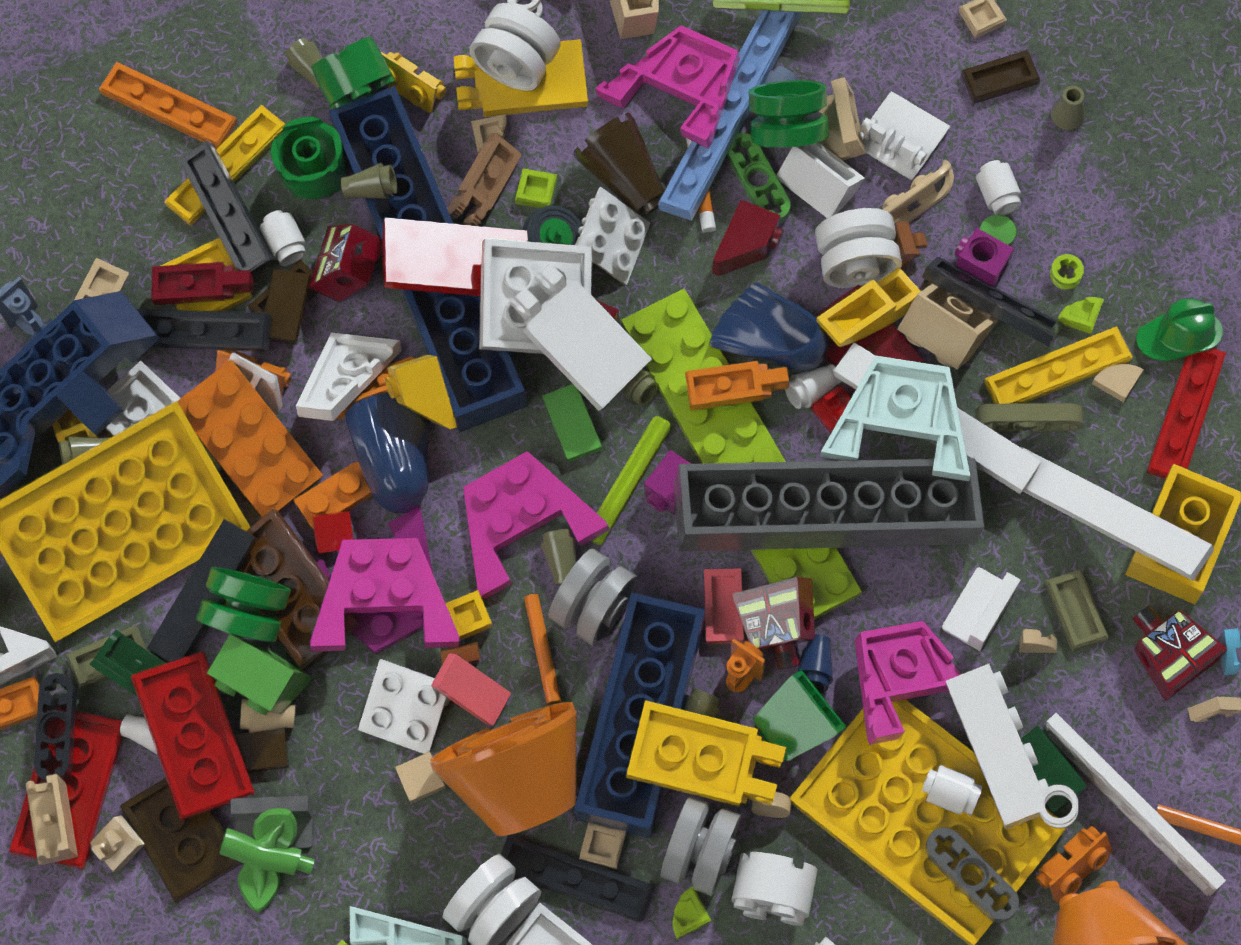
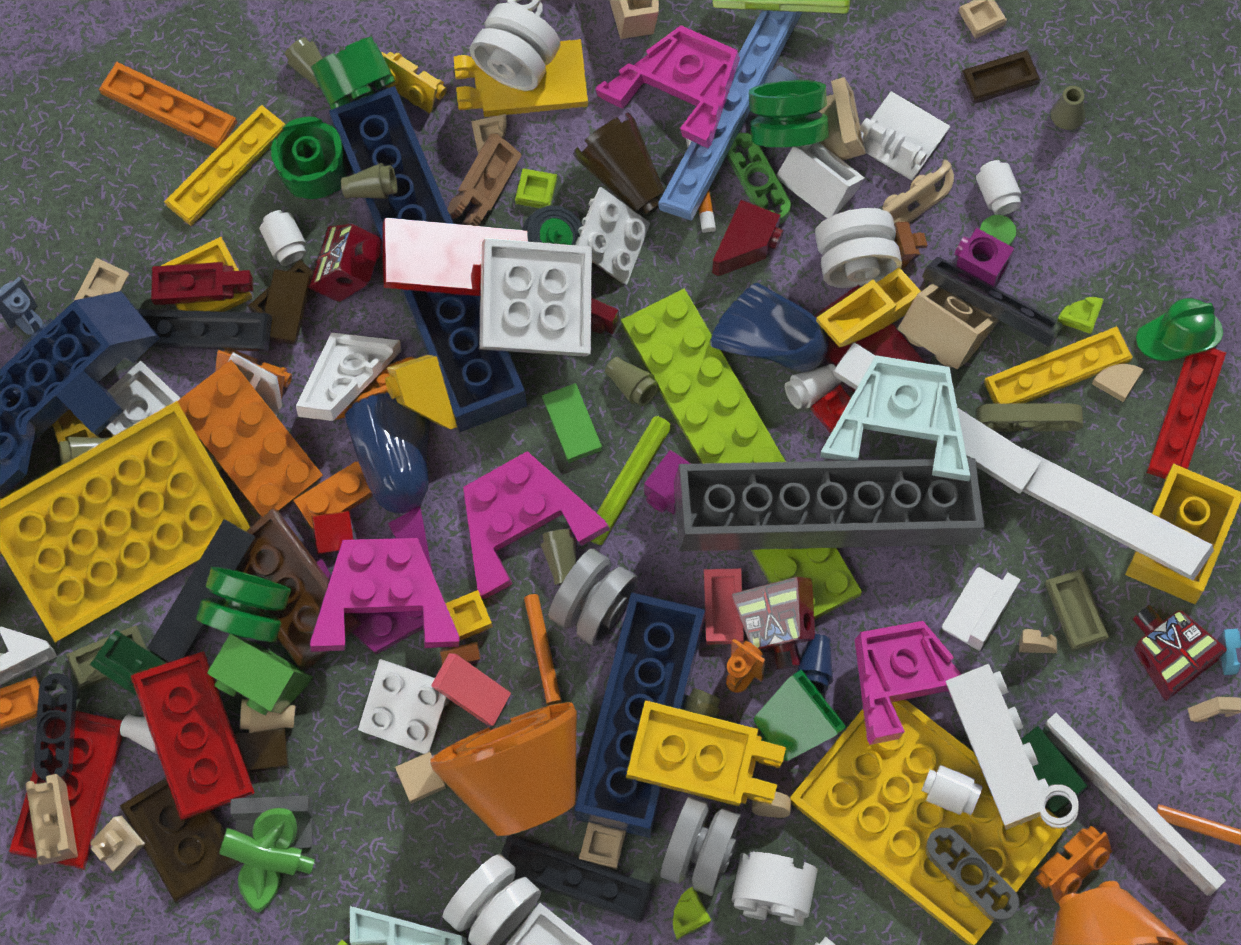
black tile [179,140,275,276] -> none
white tile [509,263,652,411] -> none
orange hinge [685,361,789,411] -> none
lime bush [1050,254,1084,290] -> none

